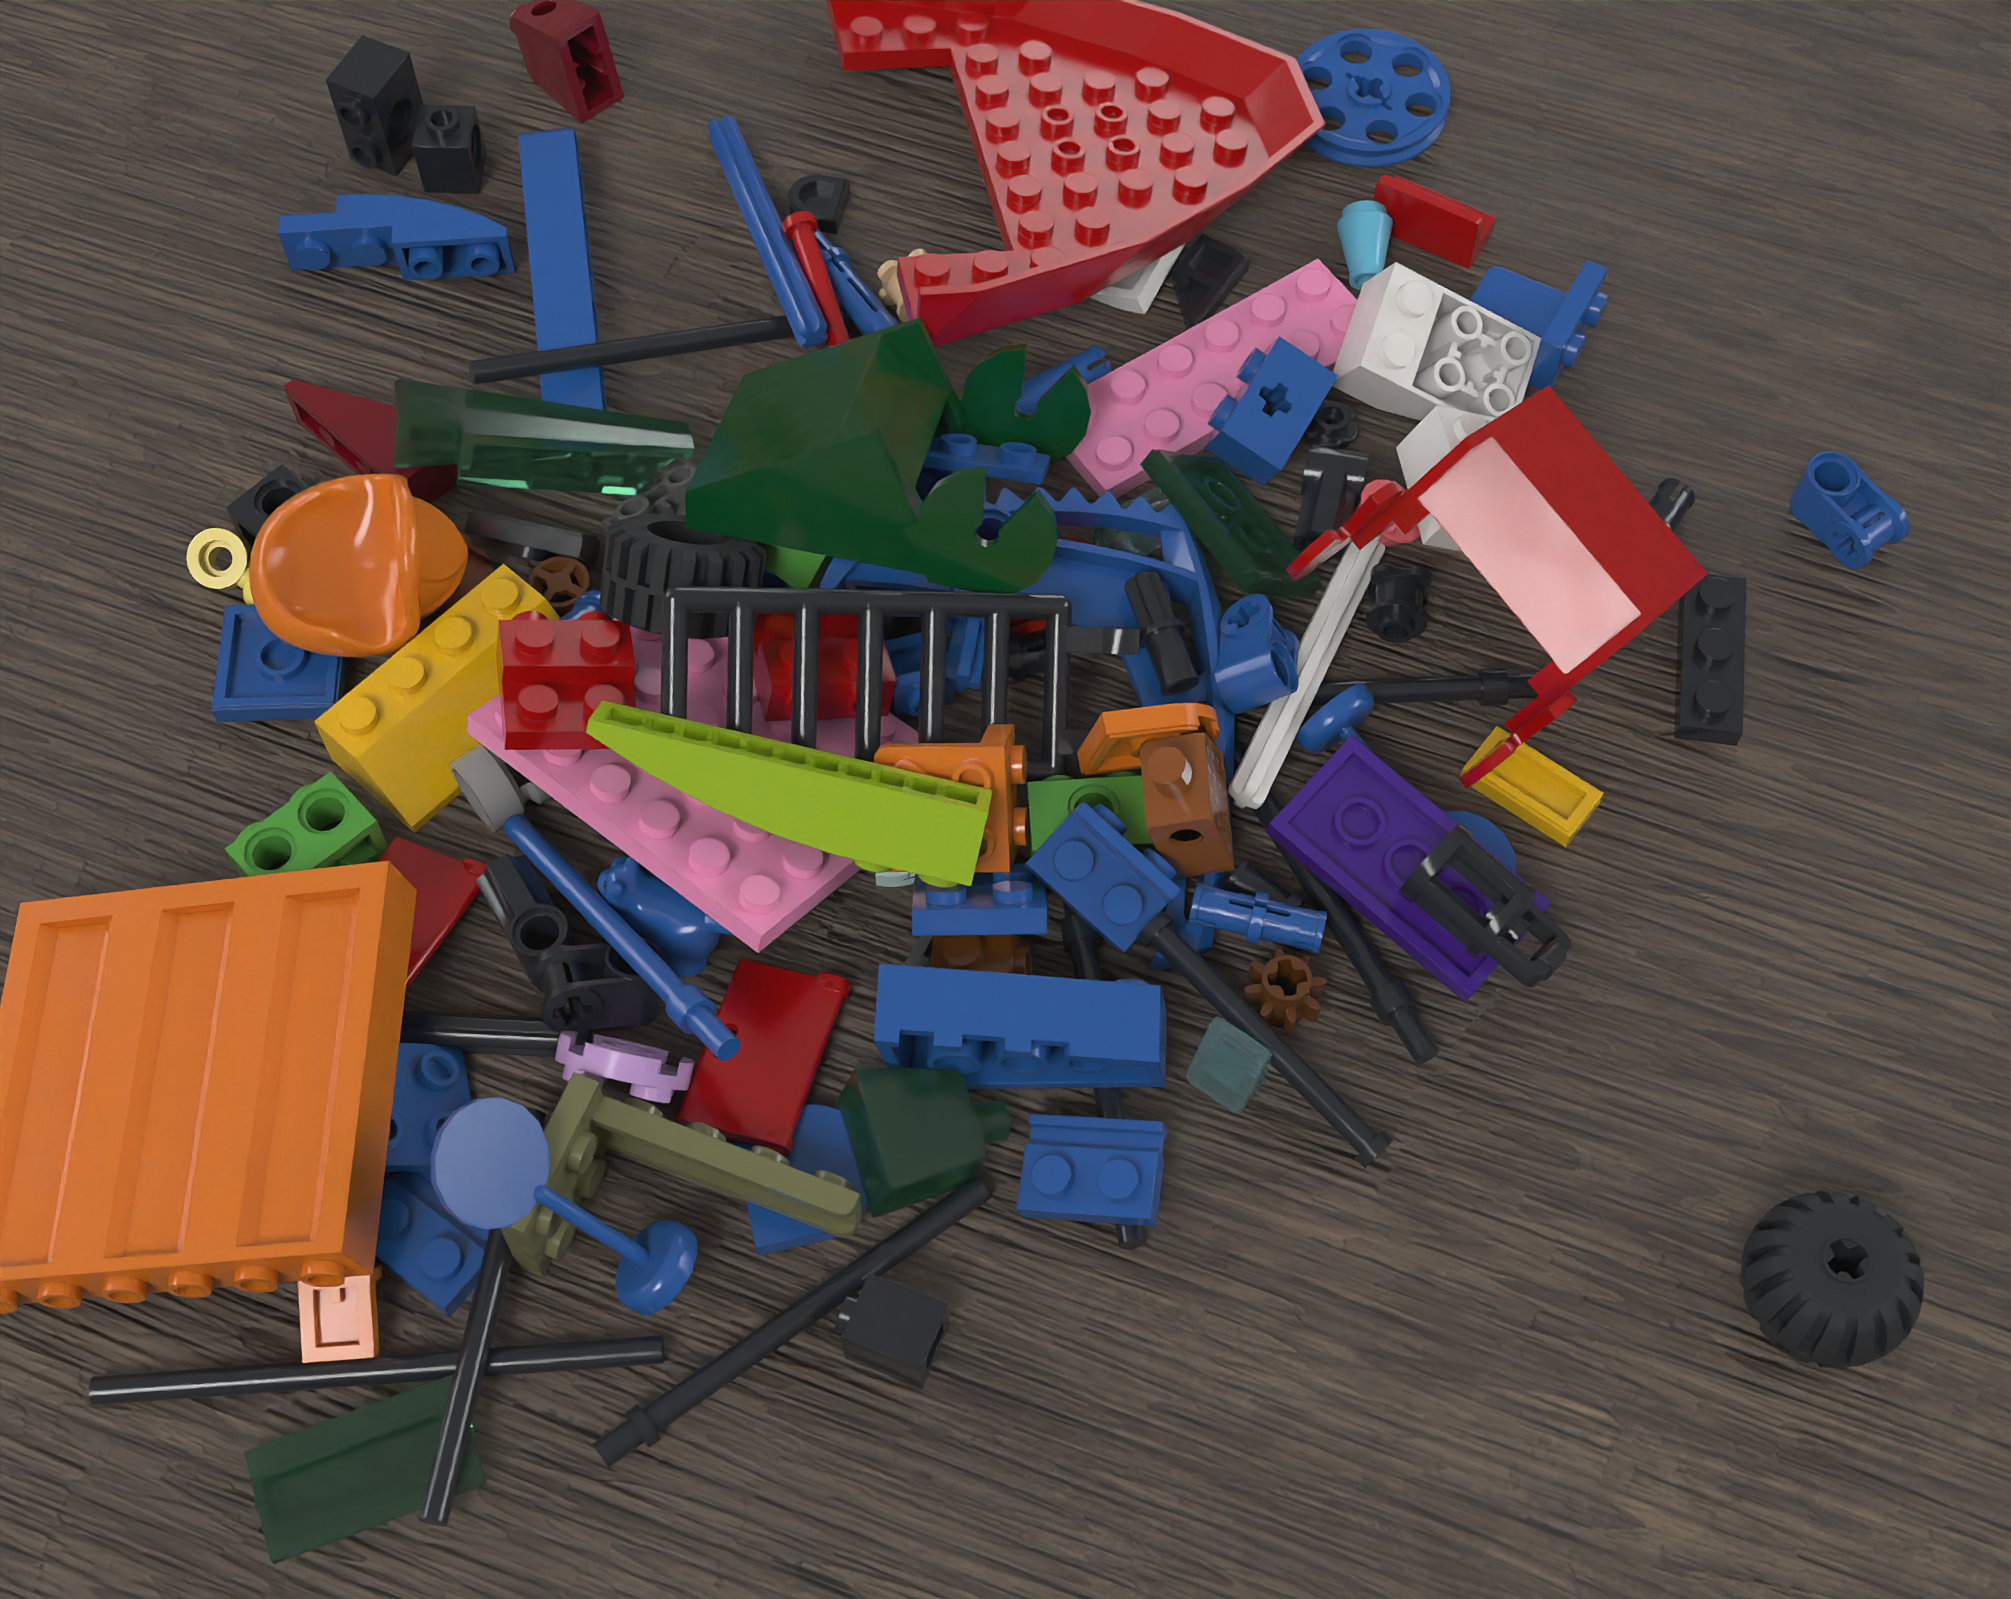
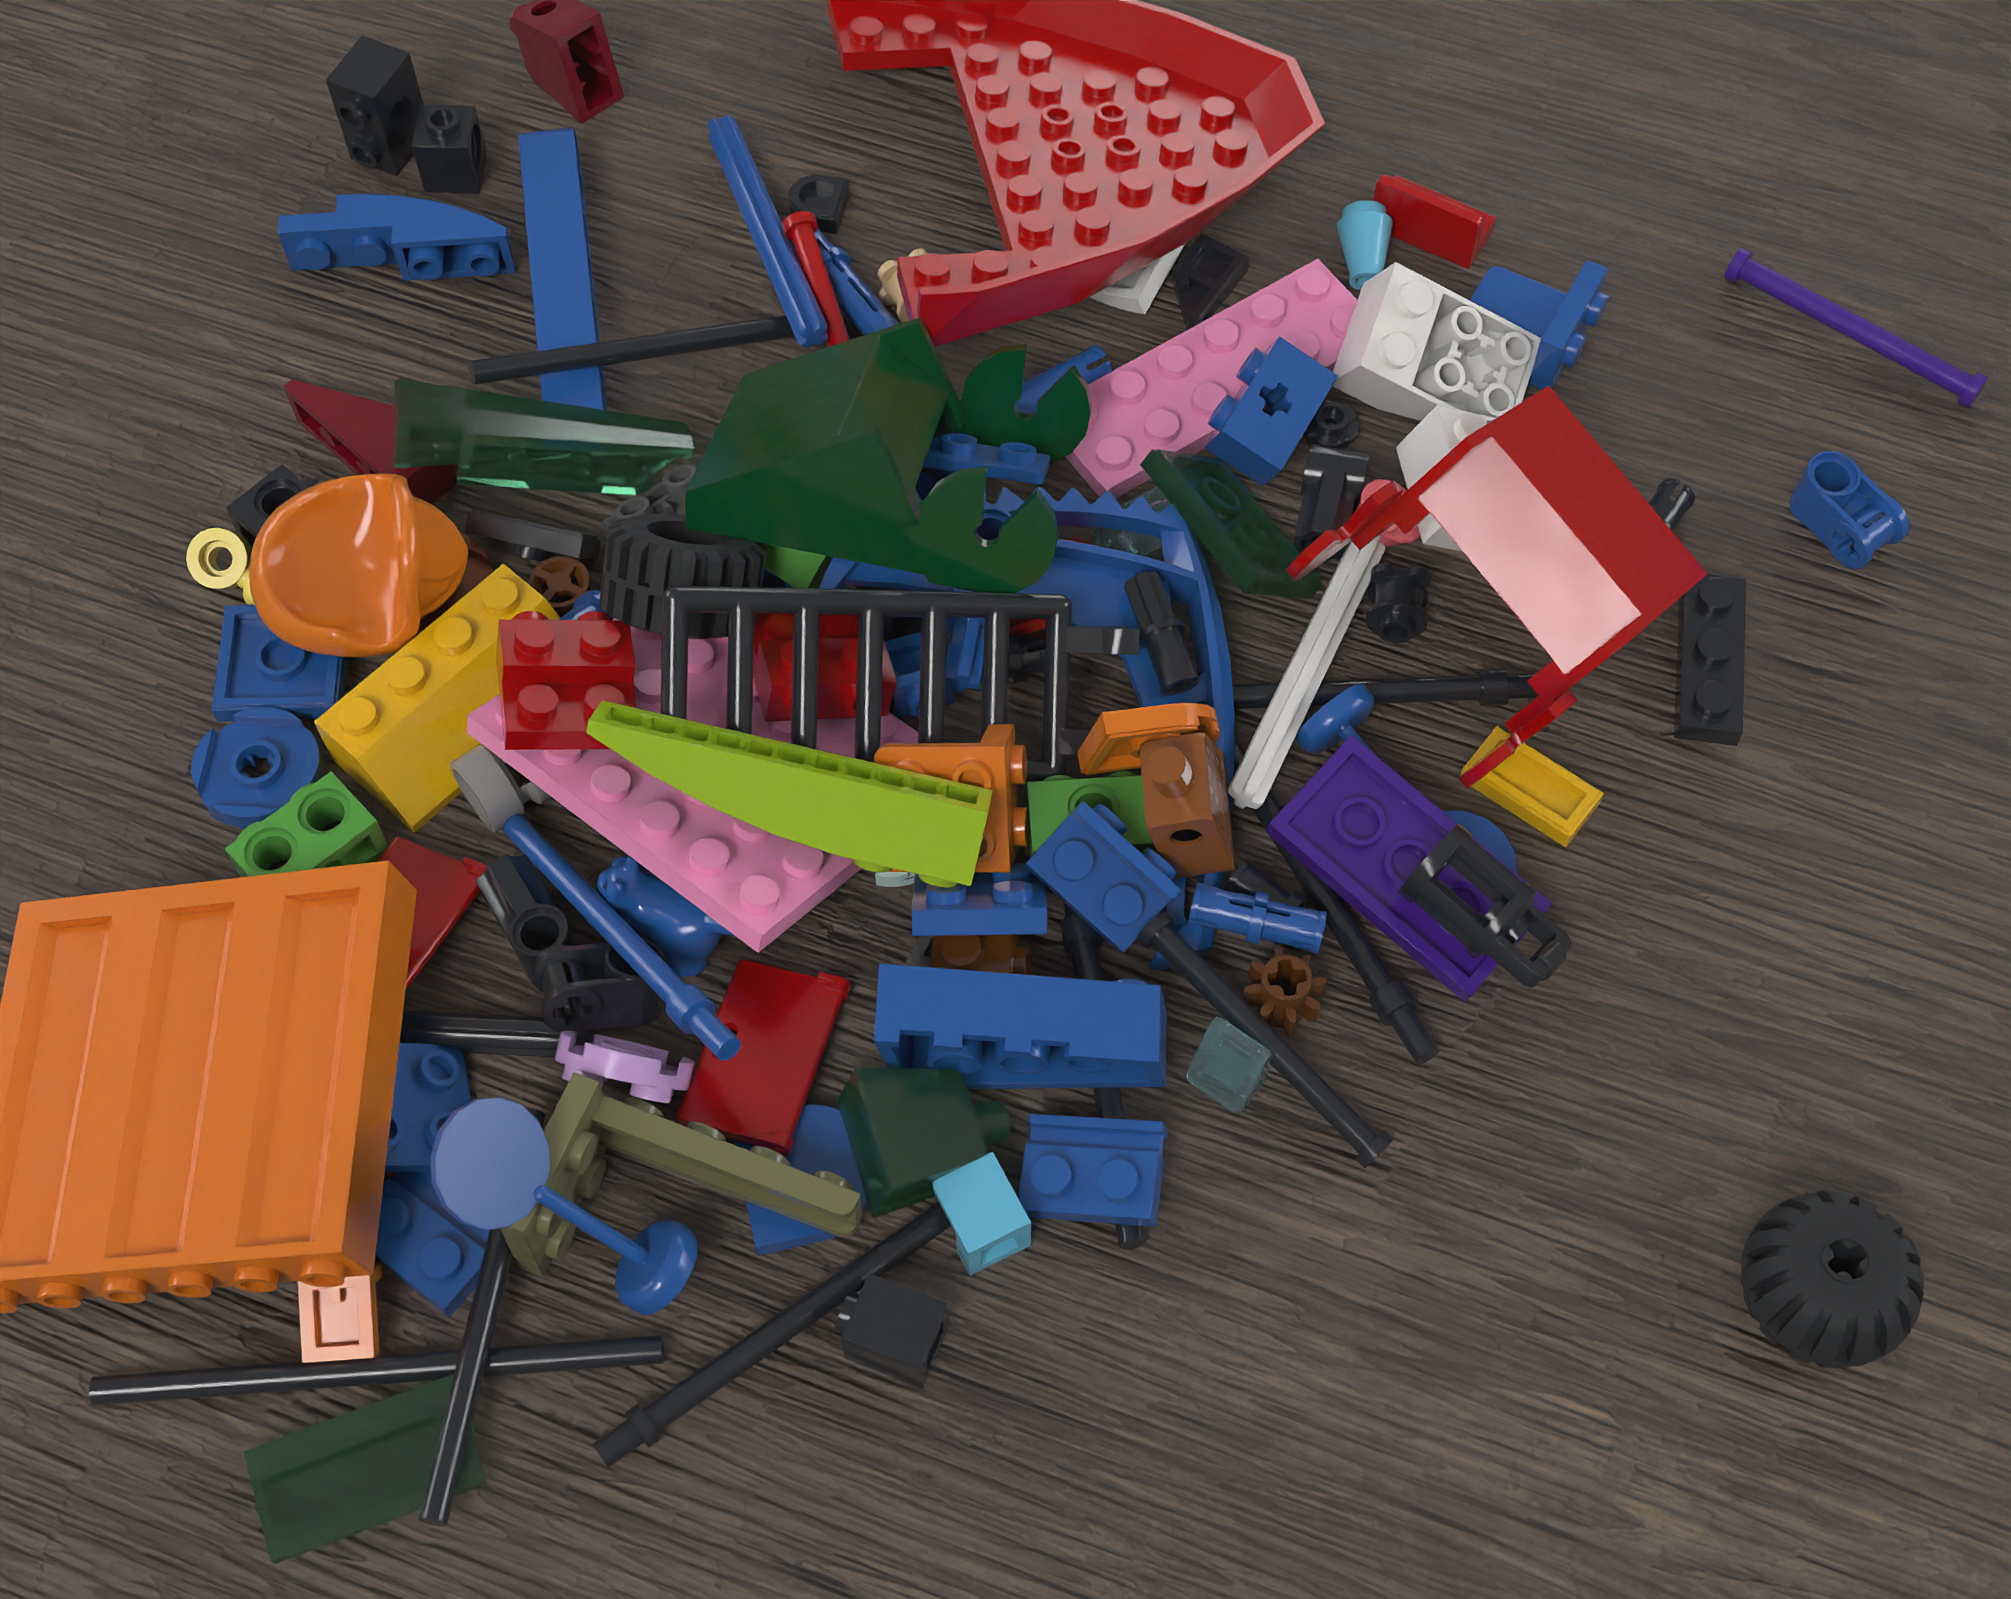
blue piece [1215,594,1300,715] -> none
blue wedge [1297,29,1451,167] -> none
none -> blue plate [191,707,325,829]
none -> medium azure panel [933,1152,1031,1276]
none -> dark purple bar [1724,247,1988,408]

